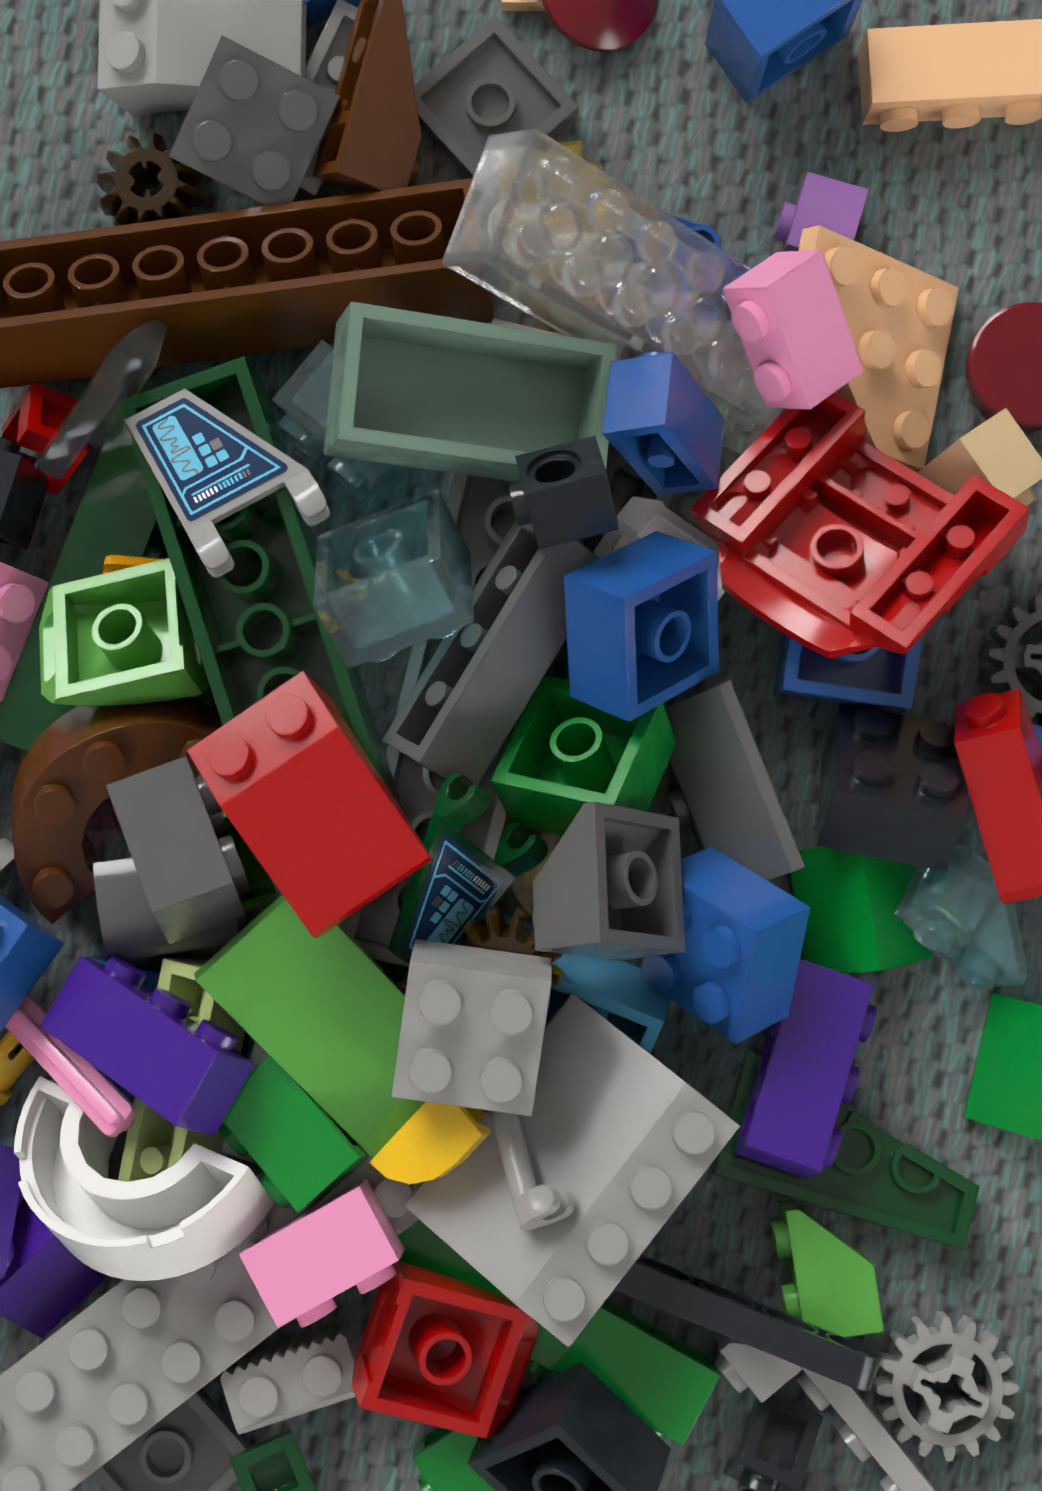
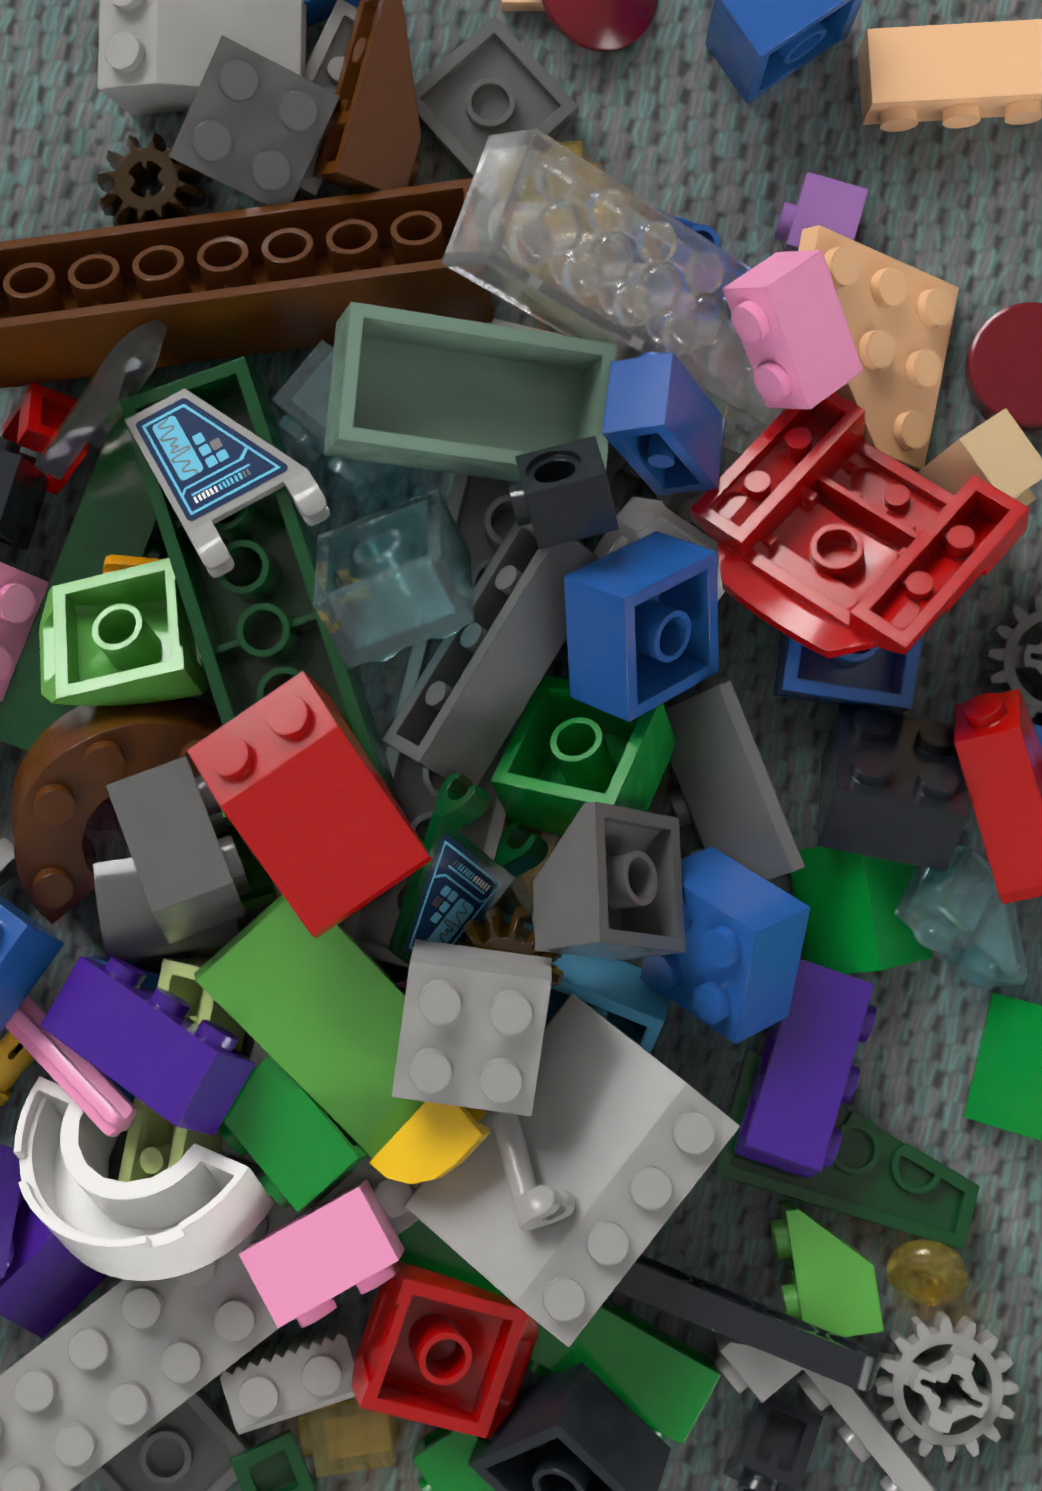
none -> clear yellow brick [299,1397,398,1478]
none -> clear yellow piece [887,1240,968,1306]

